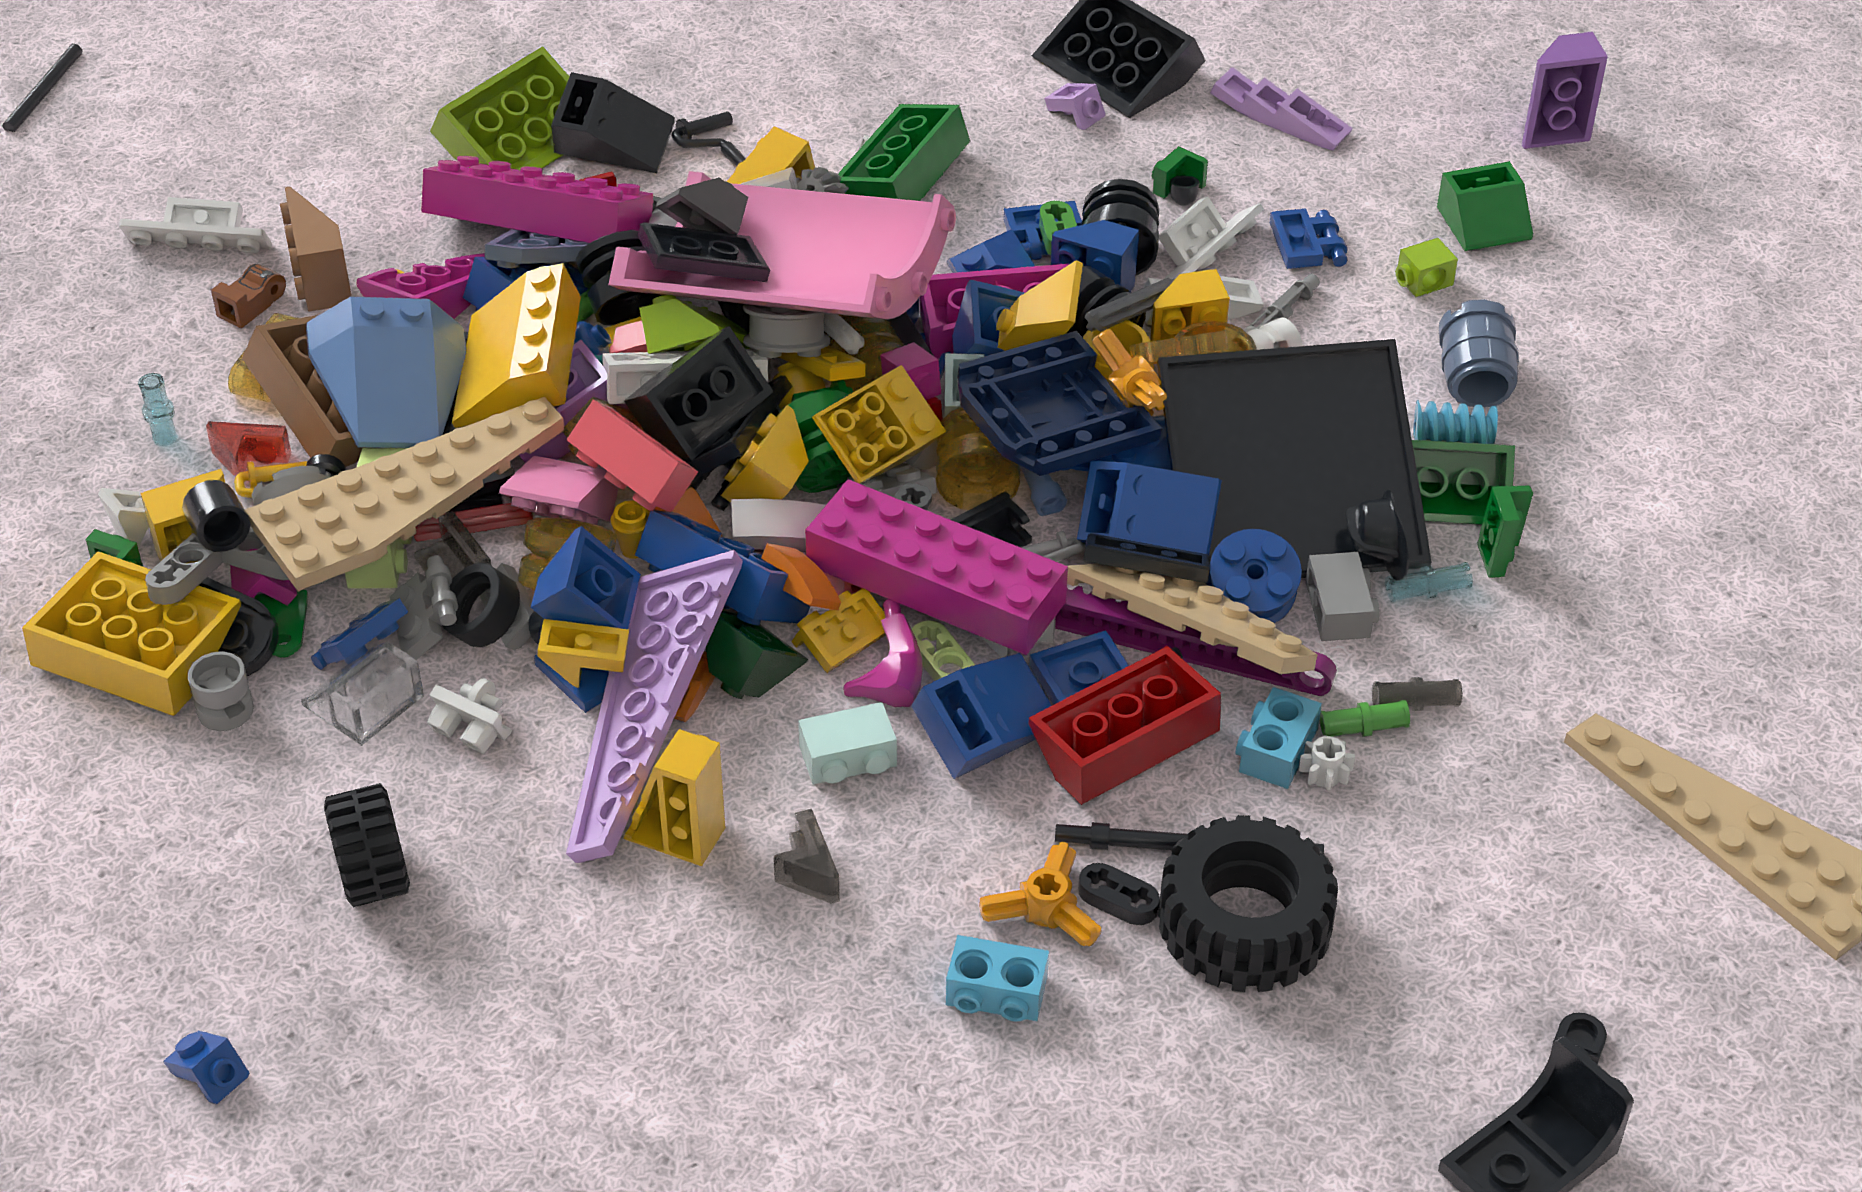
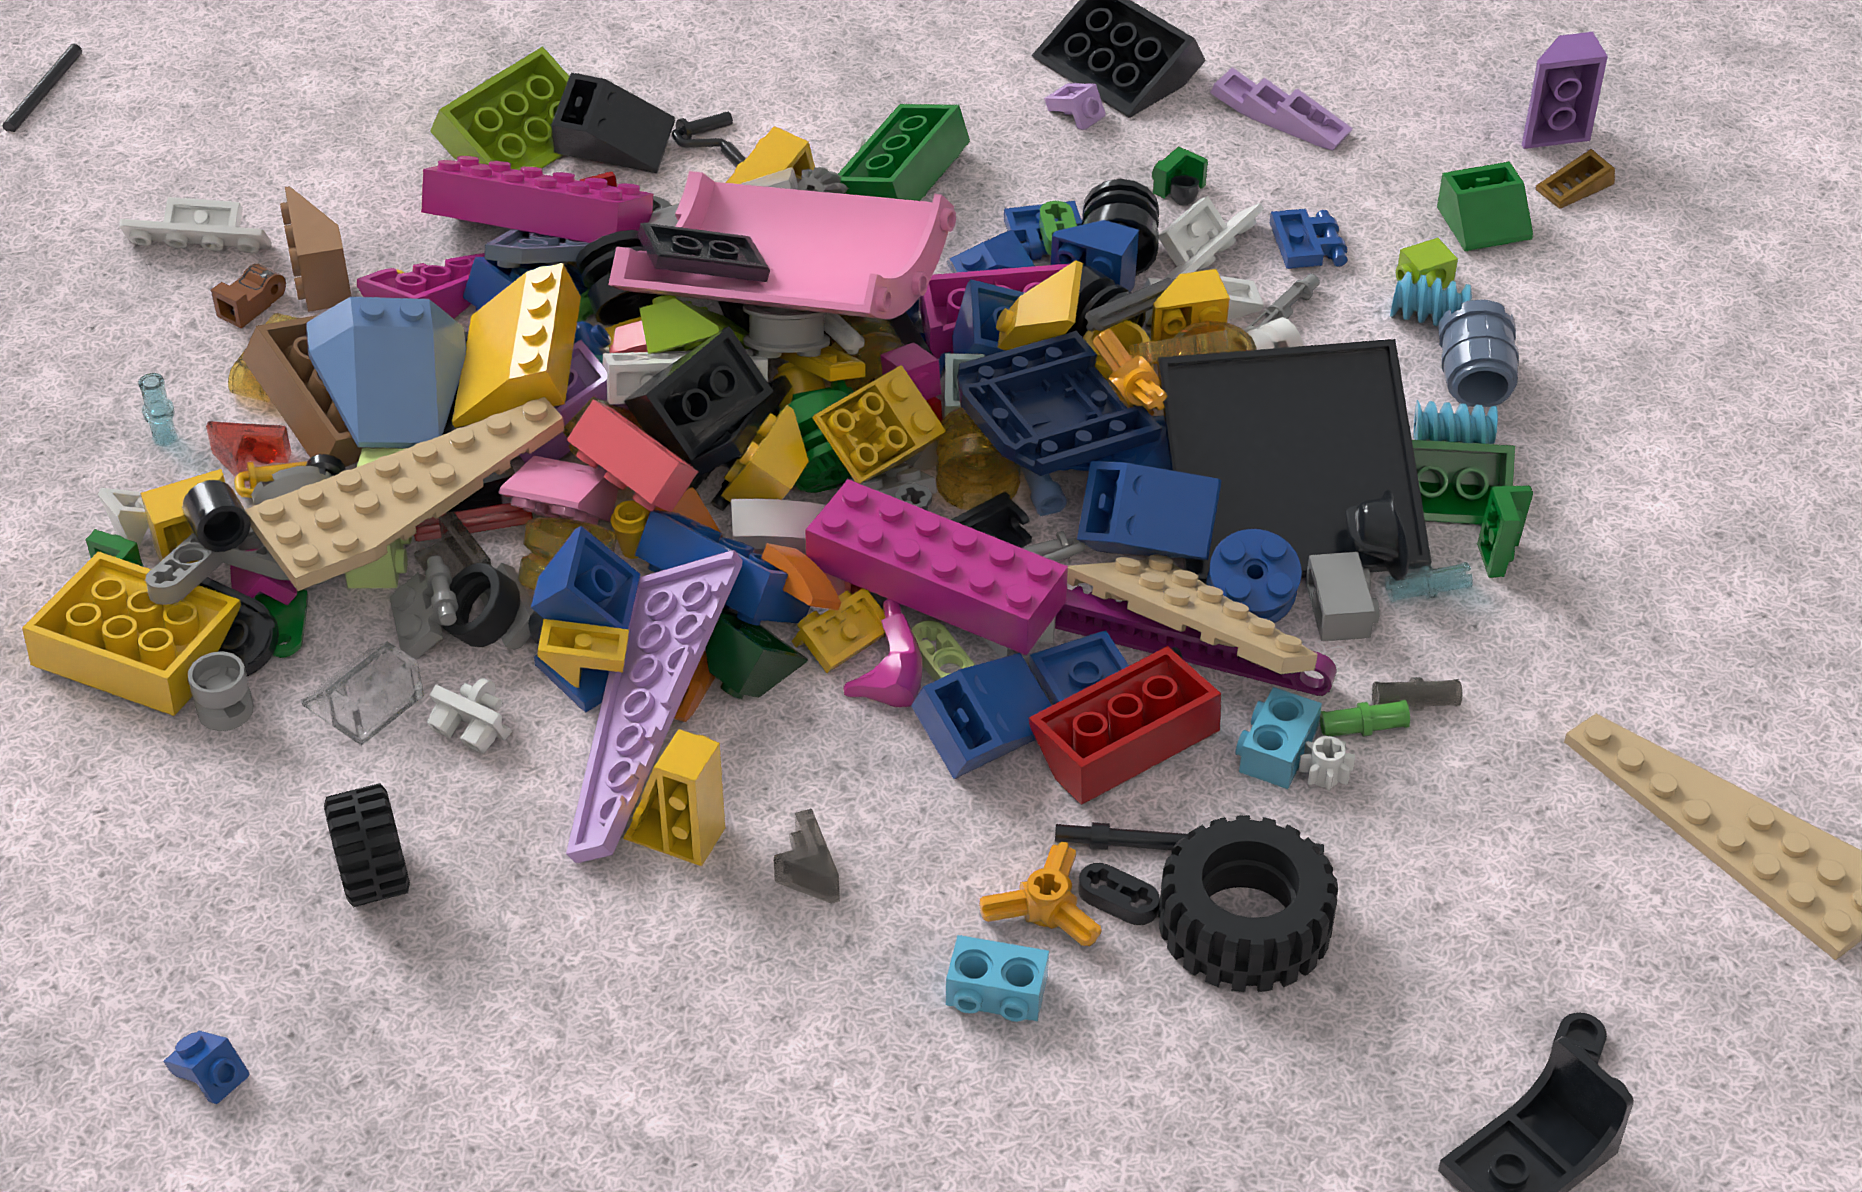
blue plate [311,598,408,670] -> none
dark grey slope [656,177,748,235] -> none
light aqua brick [798,702,897,785] -> none
black tile [1083,533,1210,583] -> none
none -> medium azure piece [1390,272,1472,326]
none -> pearl gold slope [1536,149,1615,209]

